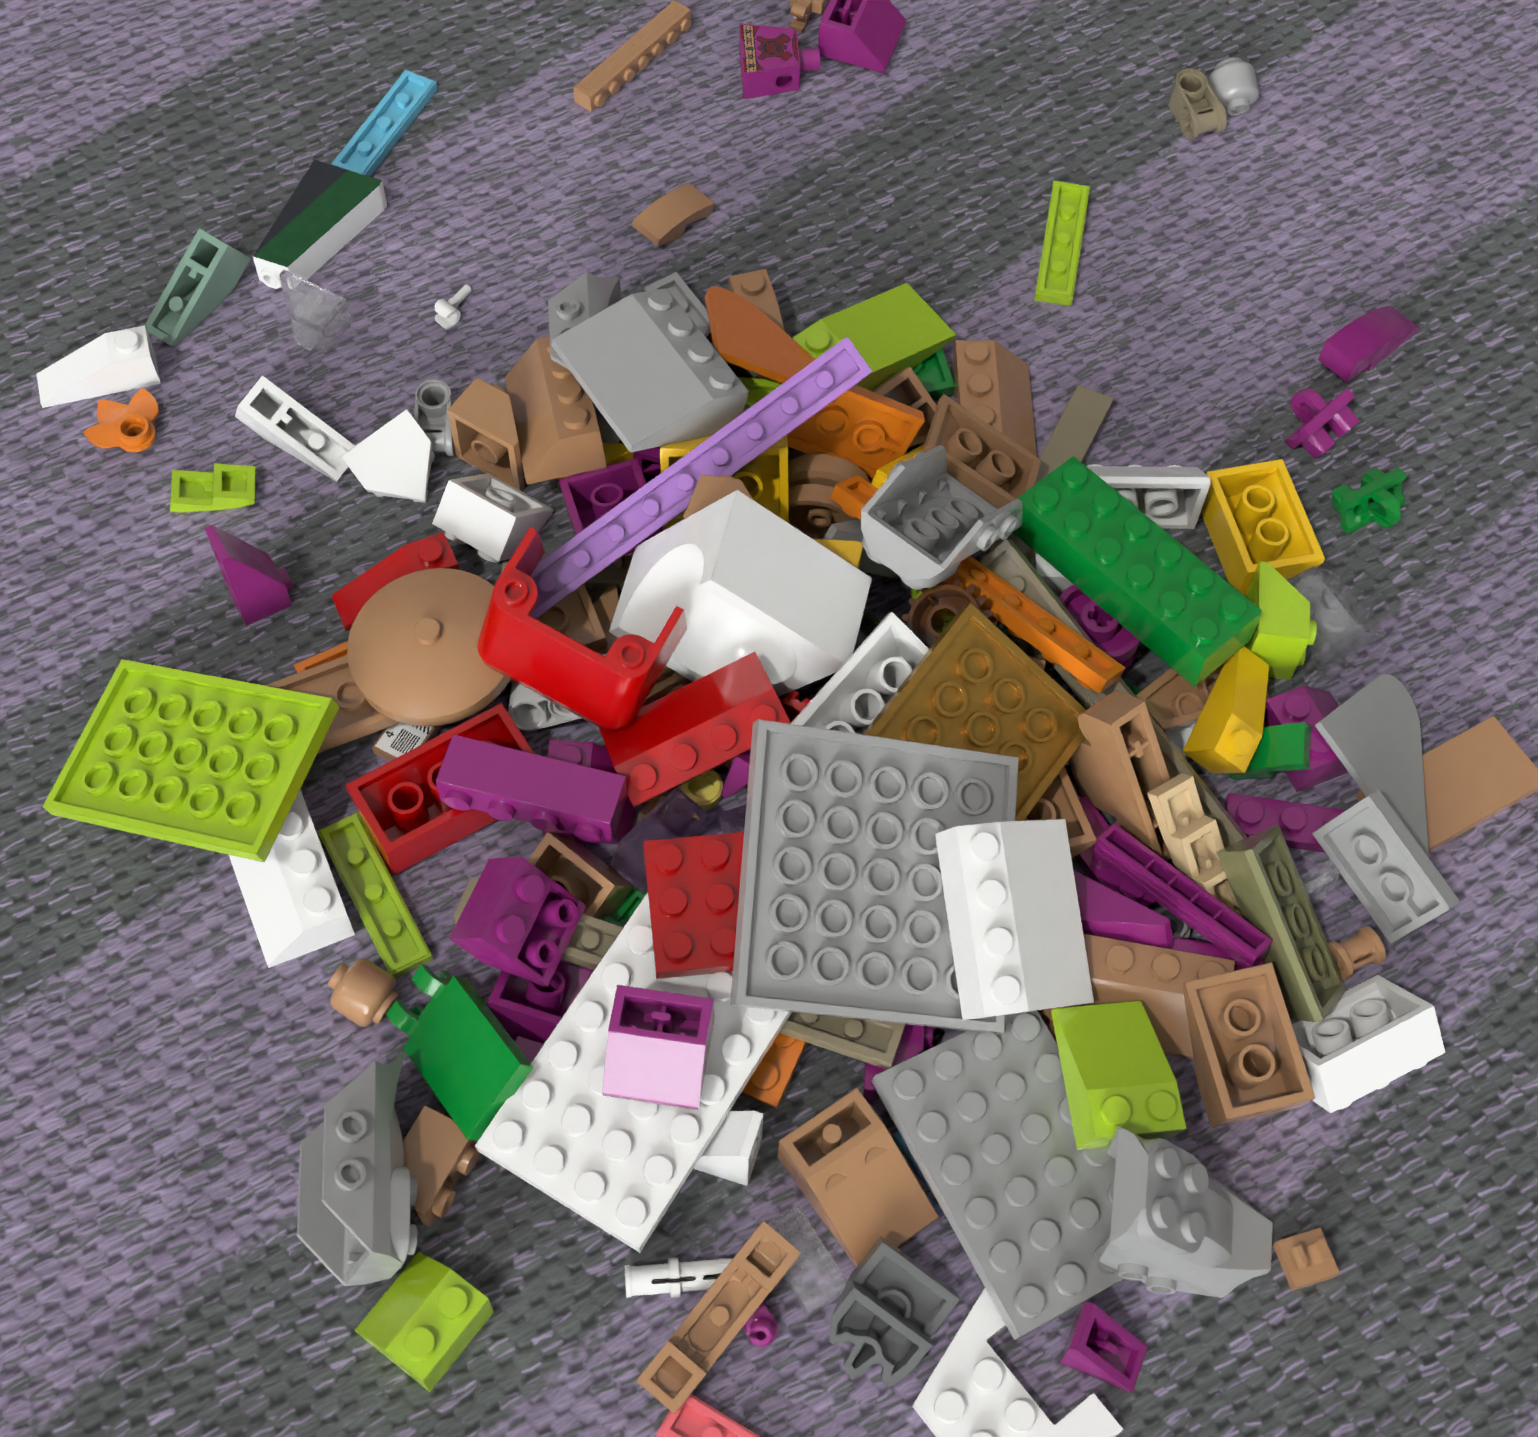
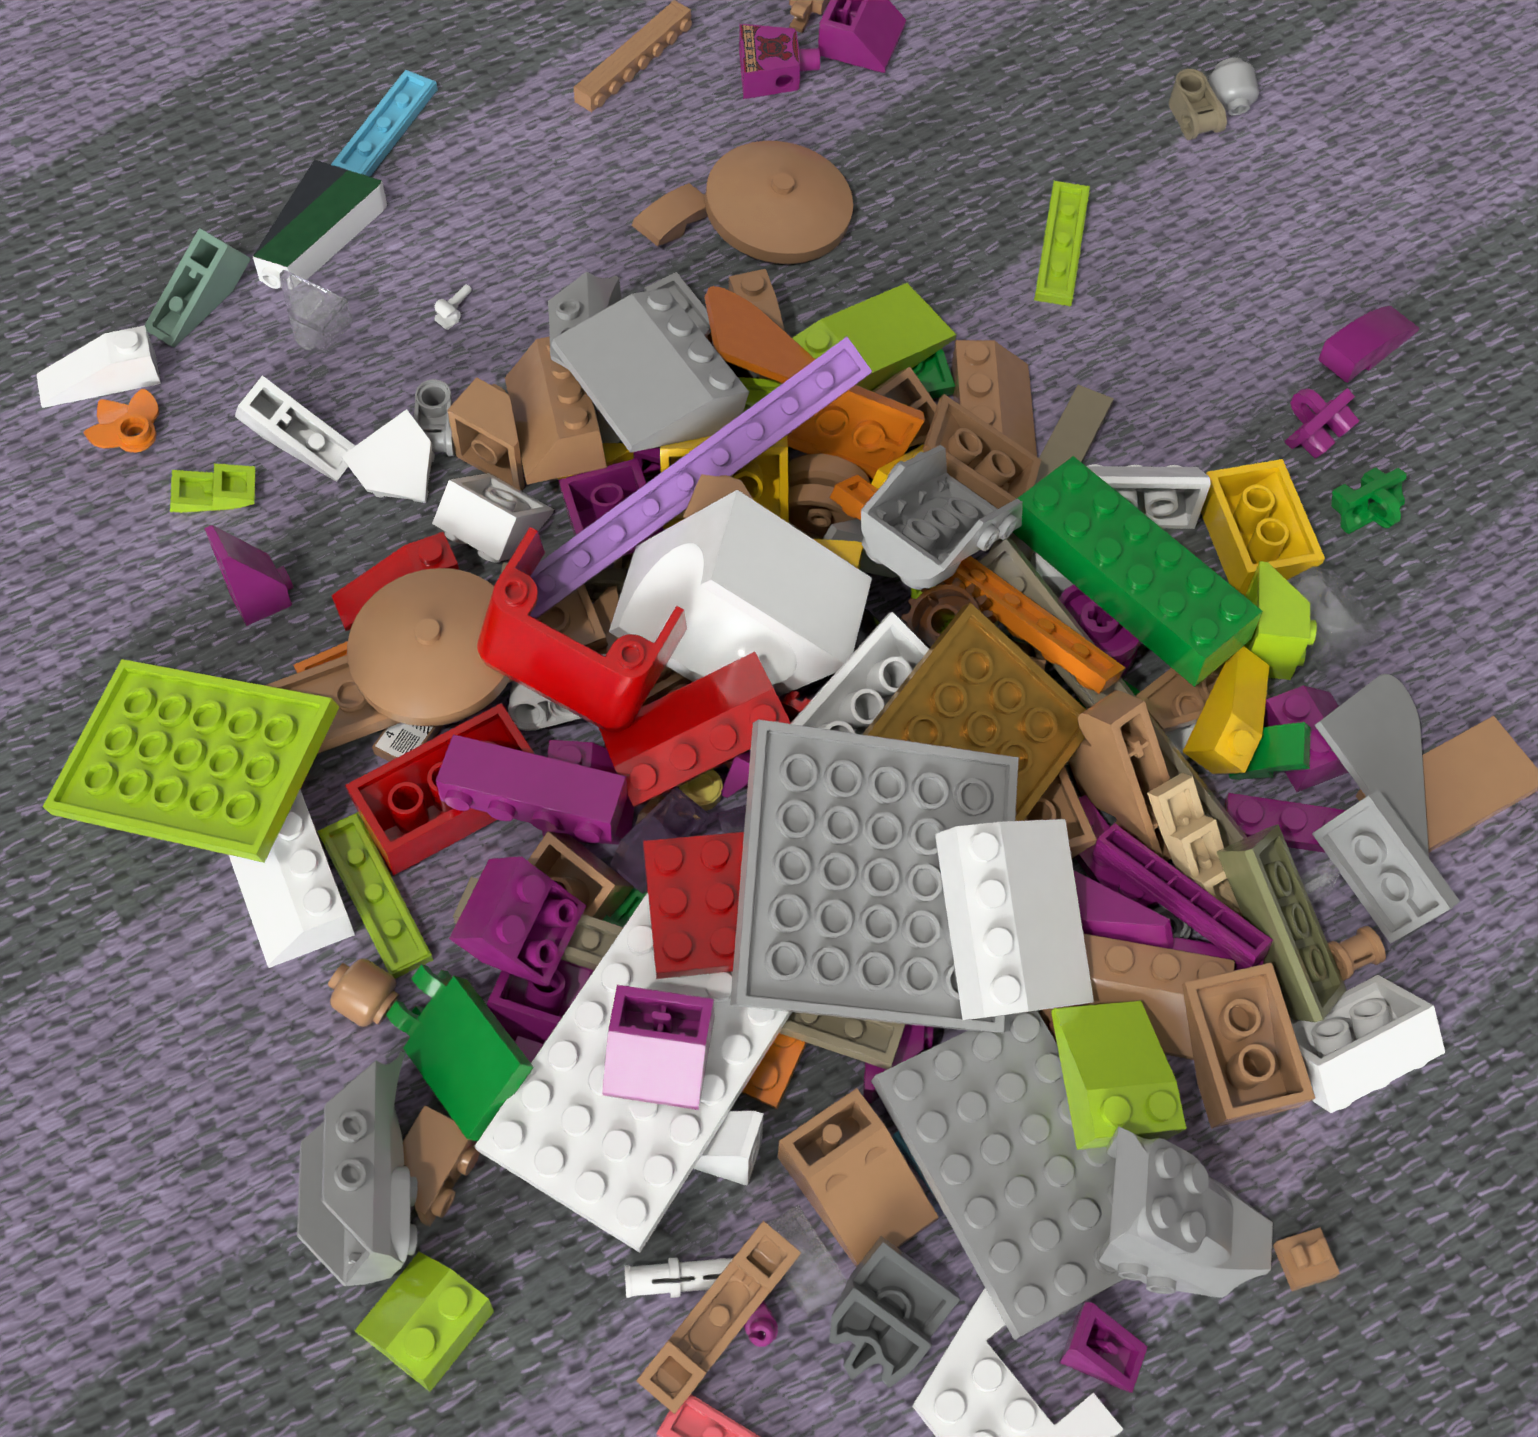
none -> medium nougat dish [705,141,853,264]

